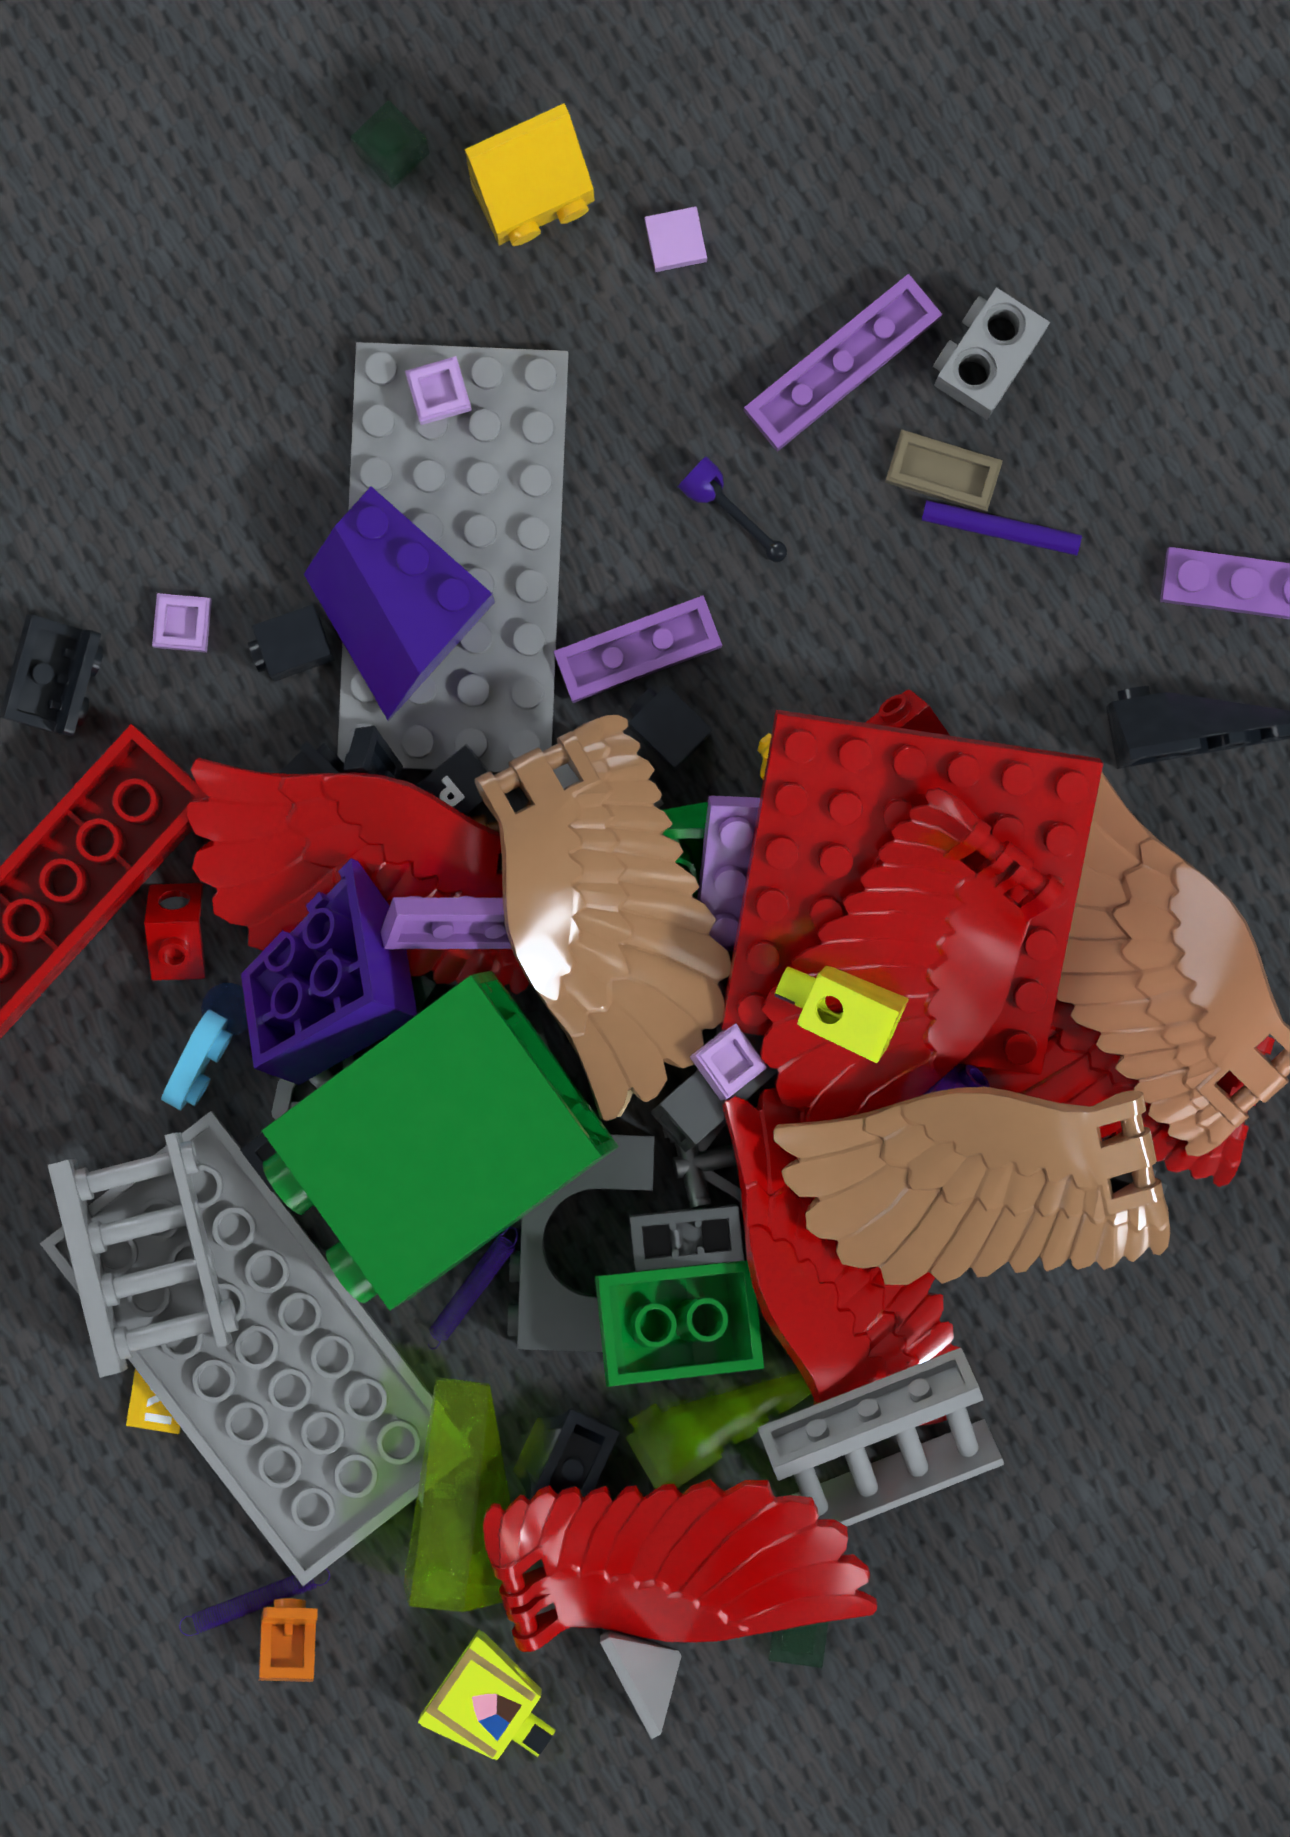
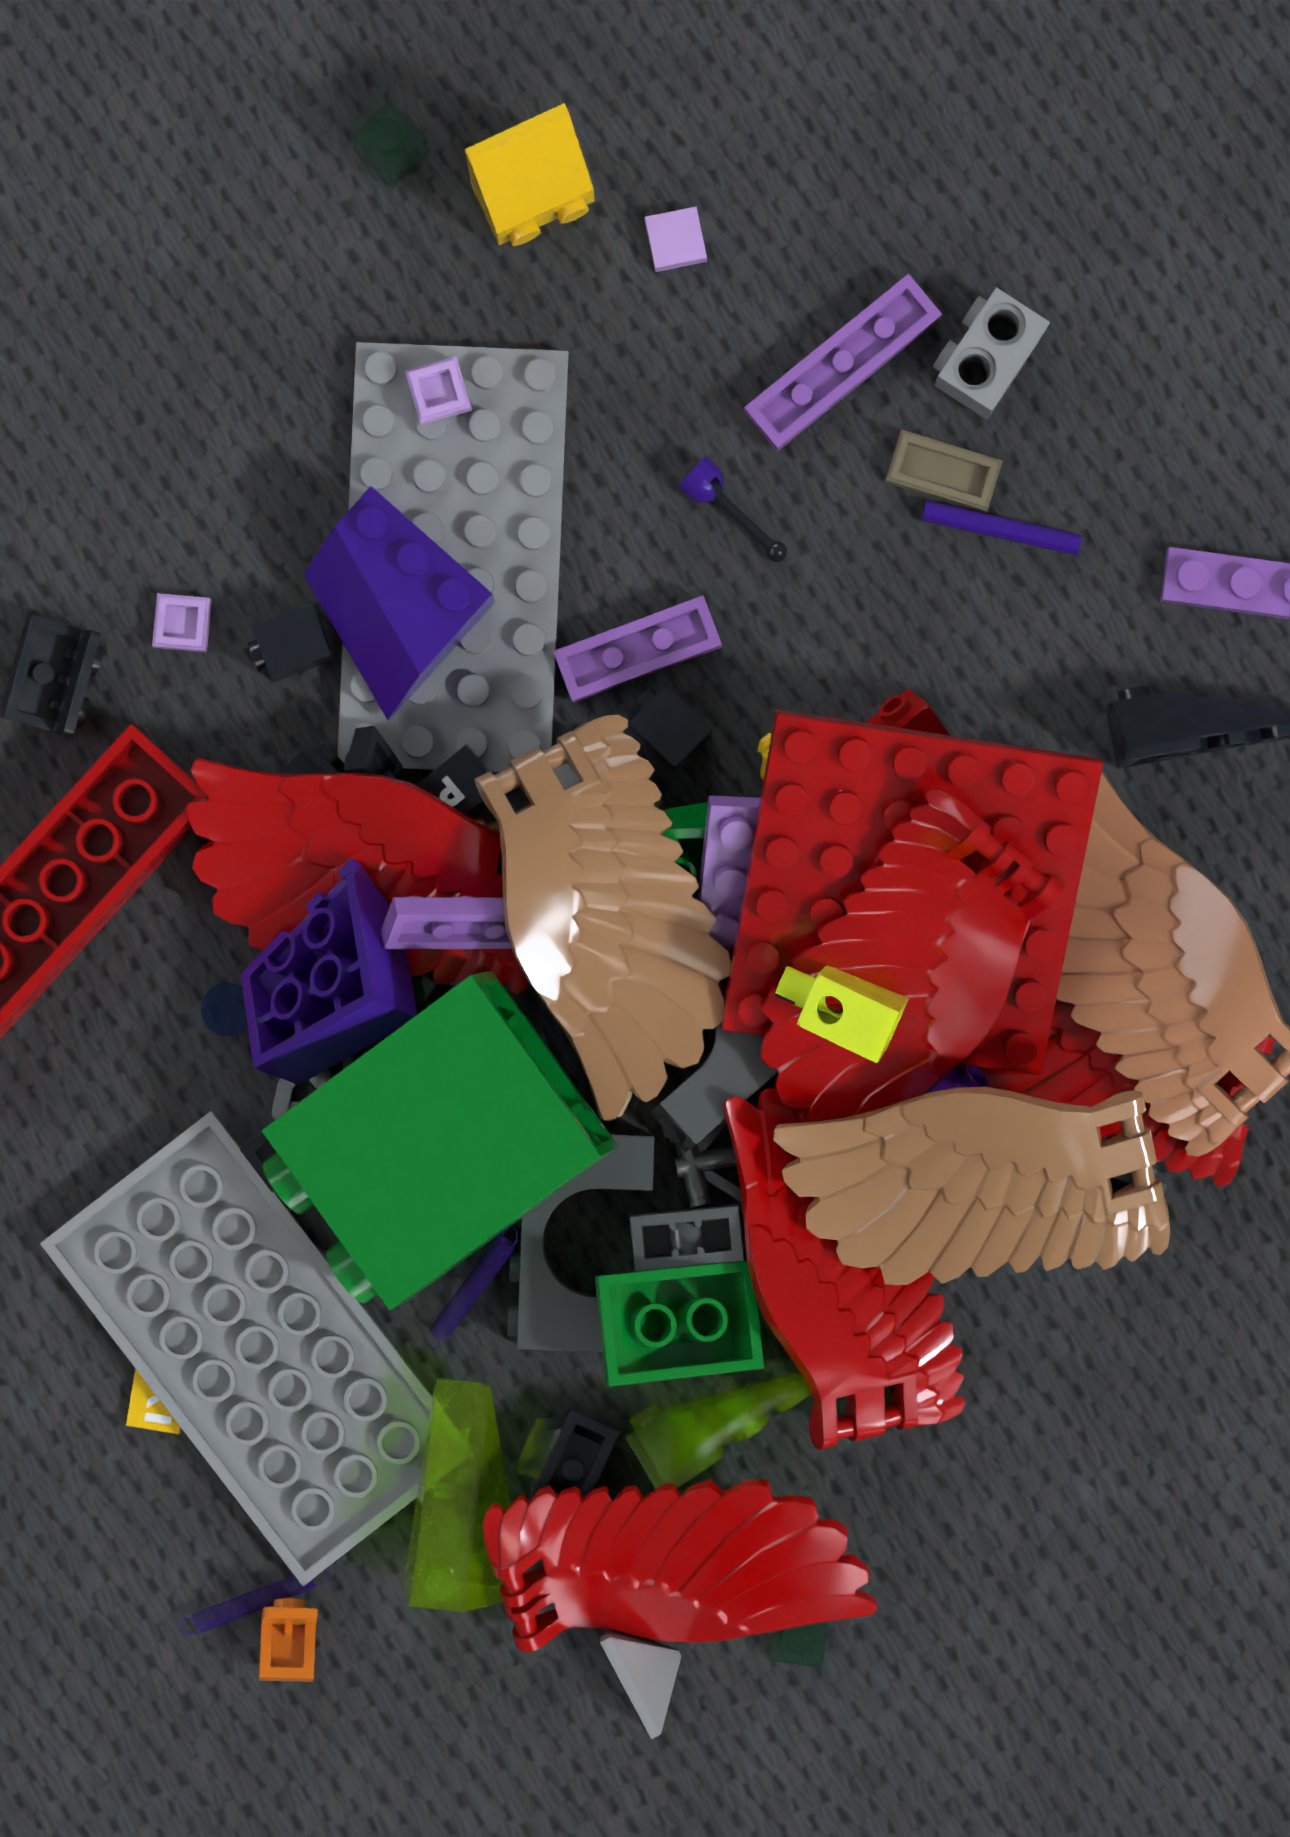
light grey fence [48,1132,239,1378] -> none
red bracket [144,883,205,981] -> none
medium azure plate [161,1009,233,1111] -> none
neon yellow torso [418,1629,556,1760] -> none
lavender tile [690,1024,767,1101] -> none
light grey fence [757,1348,1004,1526] -> none

